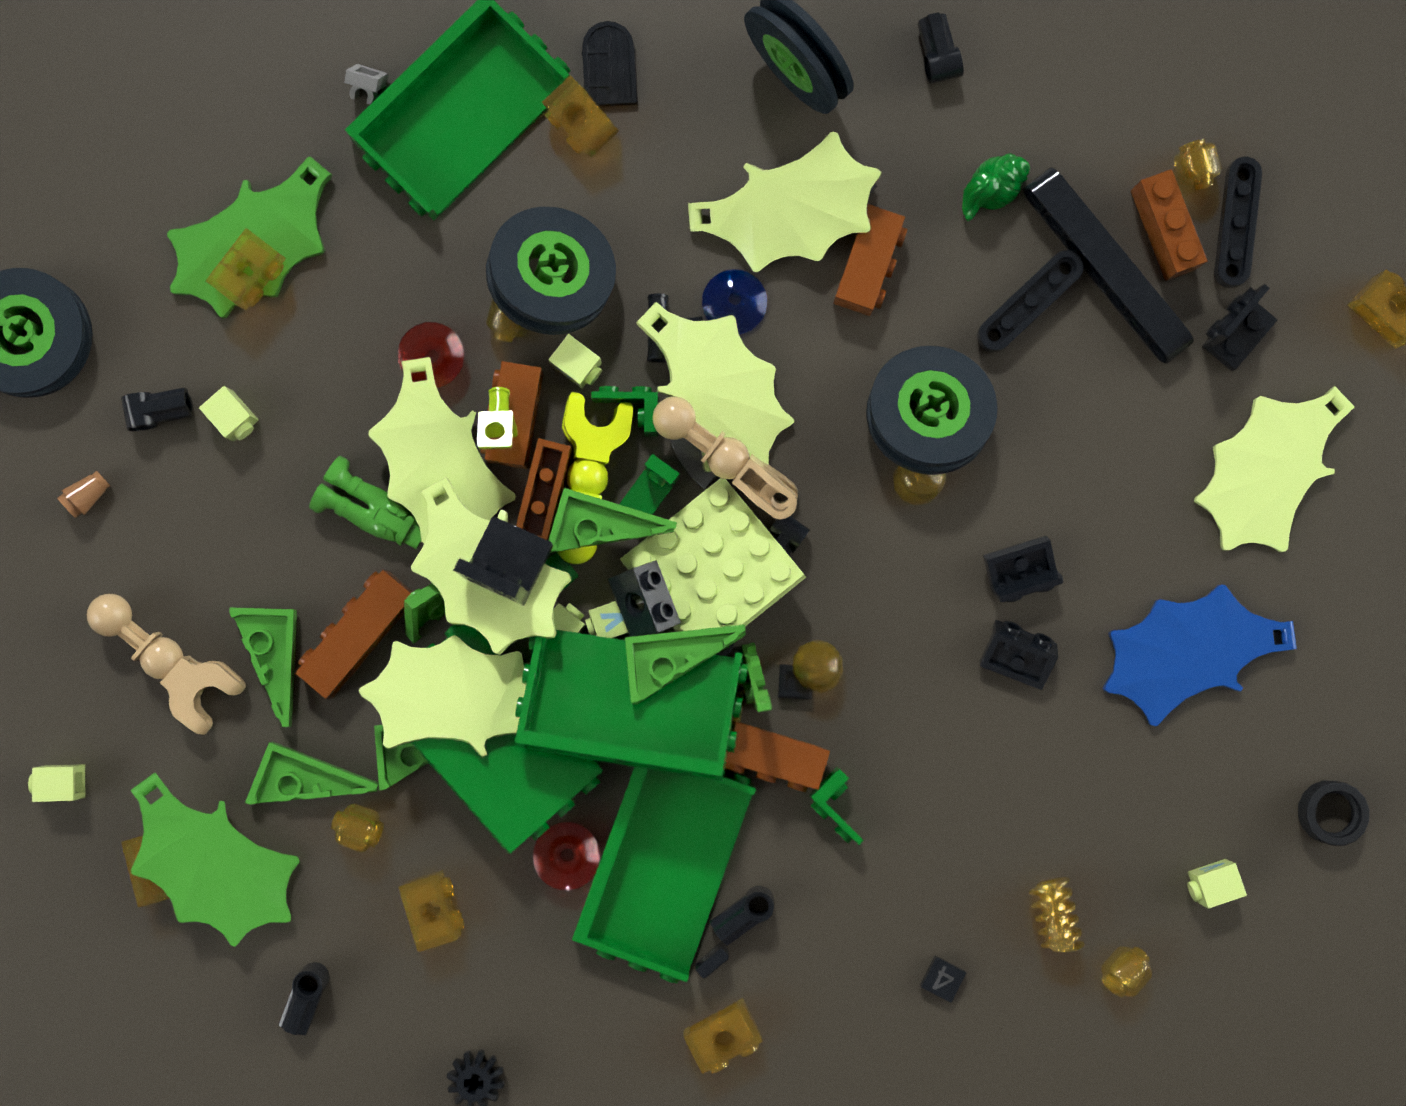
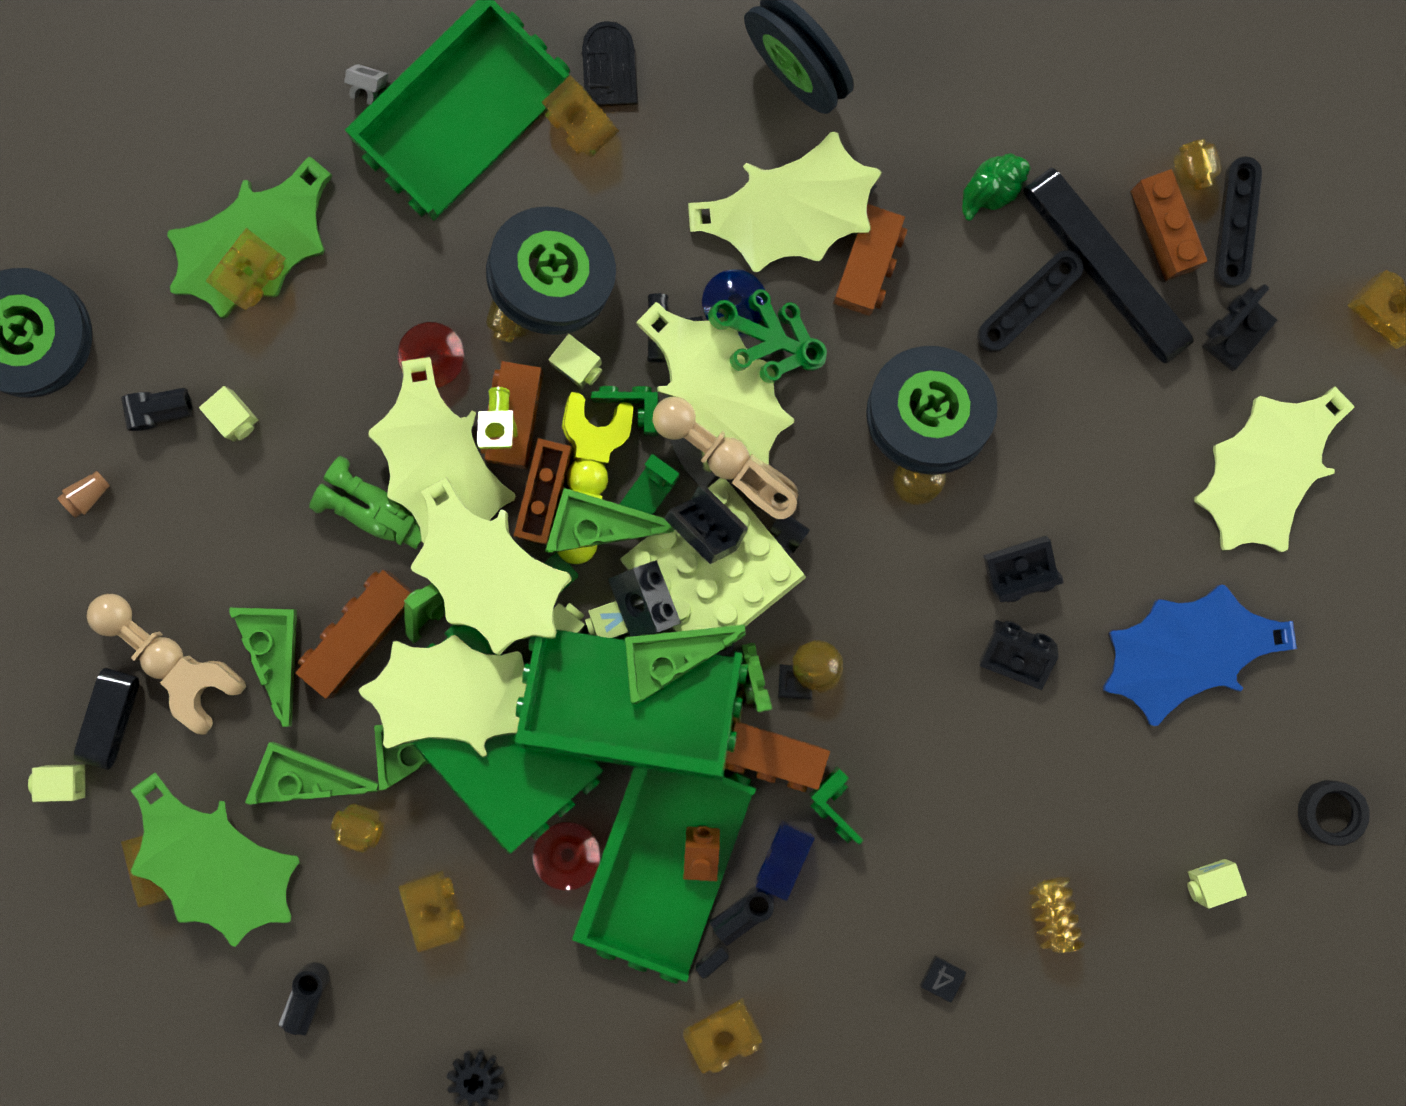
black bracket [453,517,553,606] -> none
black piece [918,12,964,84] -> none
clear yellow head [1101,946,1152,998] -> none
none -> black beam [74,667,140,770]
none -> black bracket [665,485,748,564]
none -> dark orange bracket [683,826,720,881]
none -> green plant [708,289,827,383]
none -> clear blue brick [754,820,815,901]

